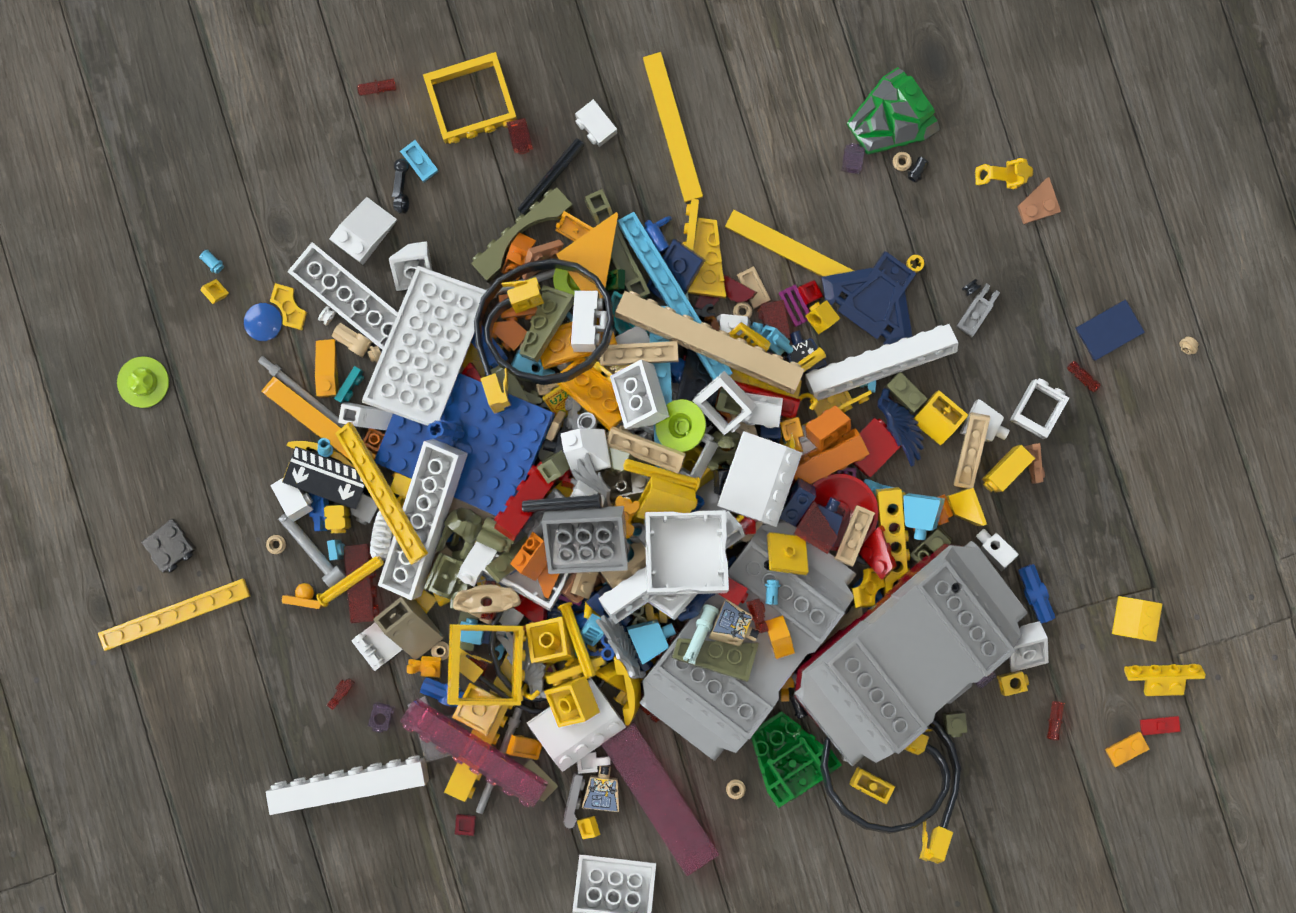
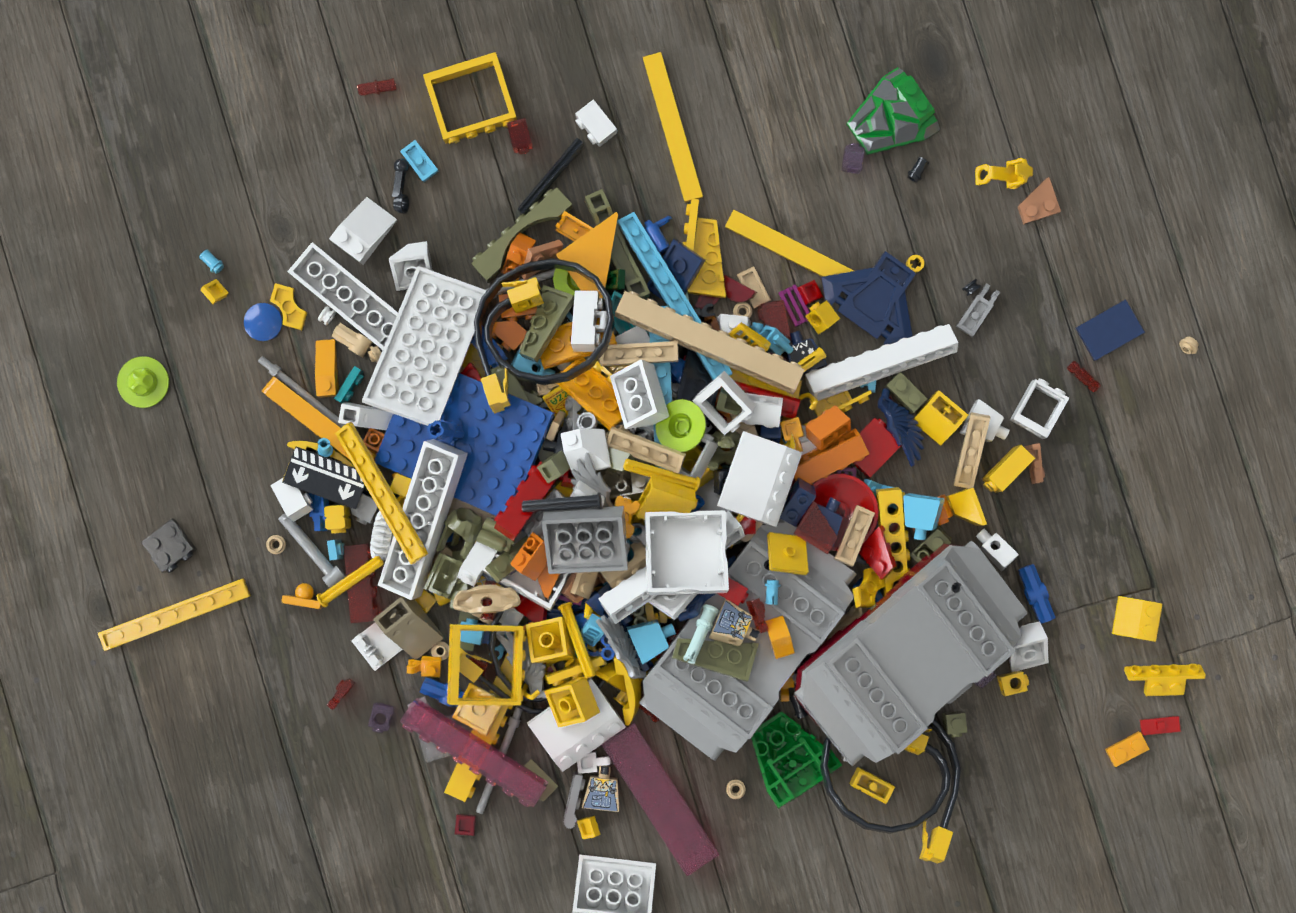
white brick [266,755,429,815] -> none
light orange tile [506,735,542,760] -> none
tan plate [892,152,912,171] -> none
clear red axle [1047,701,1064,740] -> none

